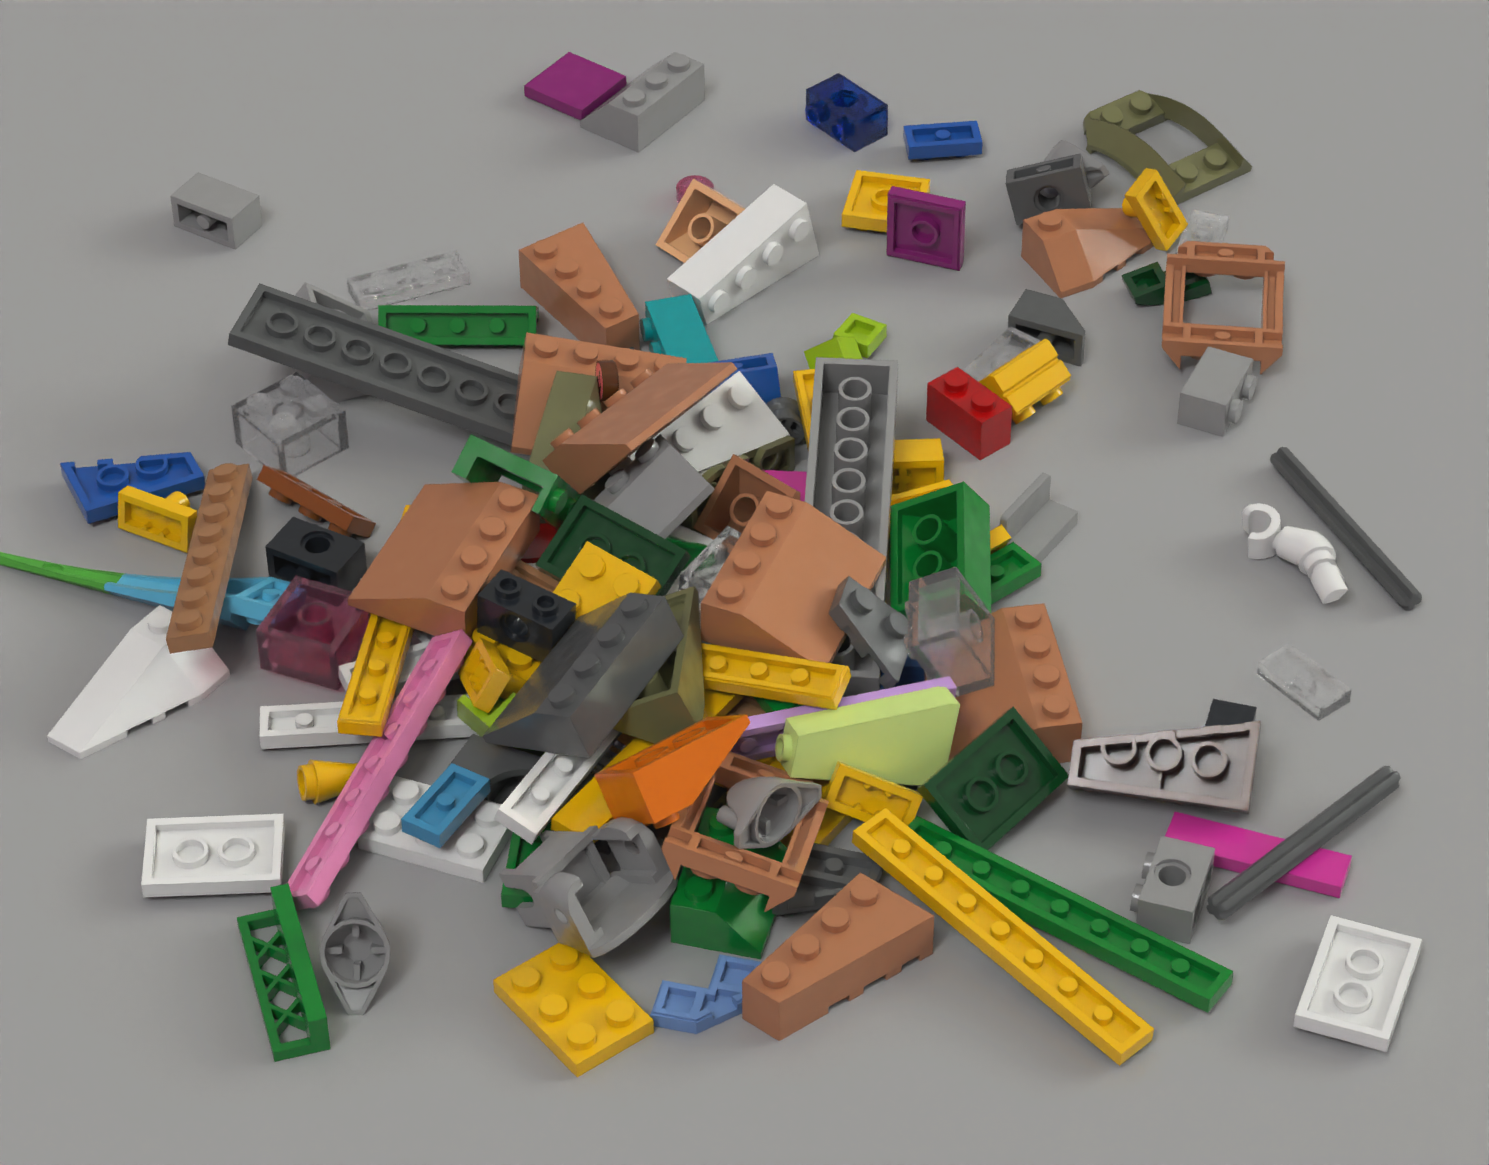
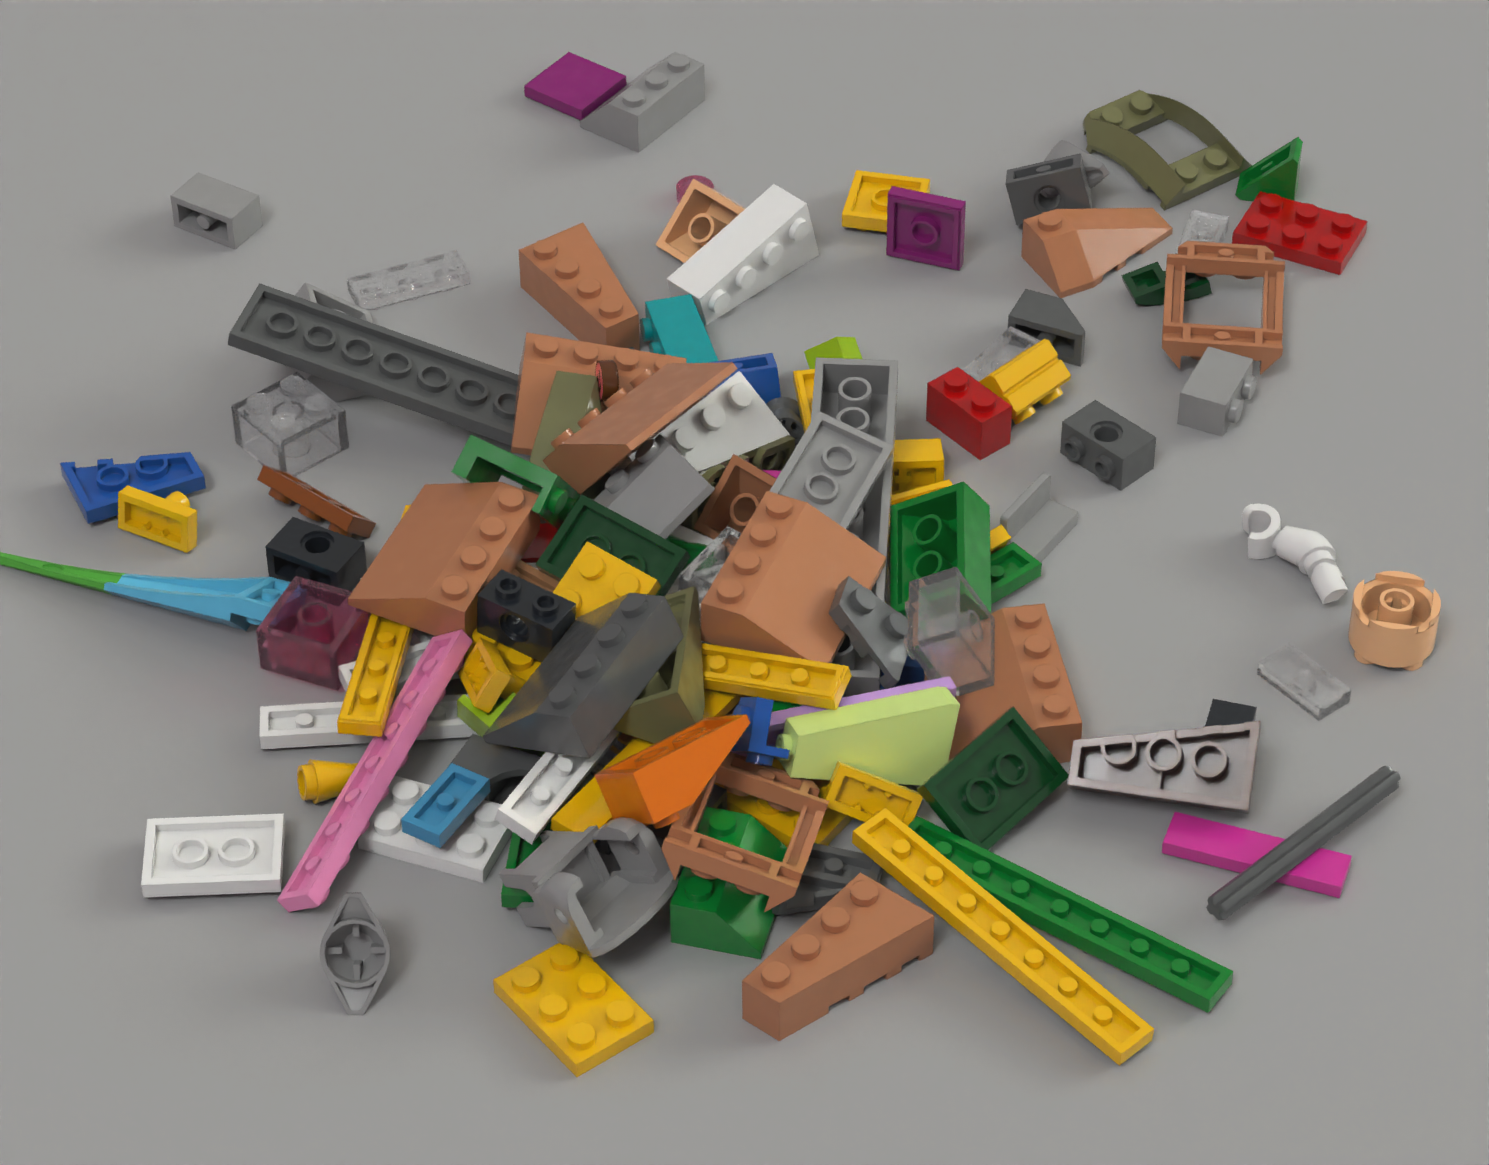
white wedge [47,605,230,759] -> none
medium nougat plate [166,463,253,654] -> none
green fence [237,883,331,1062] -> none
green fence [378,305,539,346] -> none
medium blue tile [650,954,762,1034] -> none
light grey hat [716,777,822,849] -> none
clear blue brick [805,73,888,152] -> none
lime plate [833,313,887,359] -> none
blue plate [903,121,983,160] -> none
yellow tile [1122,168,1188,251] -> none
light grey brick [1130,835,1215,944] -> none
dark grey axle [1270,447,1422,610] -> none
white plate [1293,915,1422,1052] -> none
none -> blue bracket [731,697,790,766]
none -> light grey plate [770,411,894,530]
none -> dark grey brick [1060,400,1156,491]
none -> red plate [1232,191,1368,275]
none -> green slope [1235,137,1303,201]
none -> light nougat brick [1348,571,1441,671]

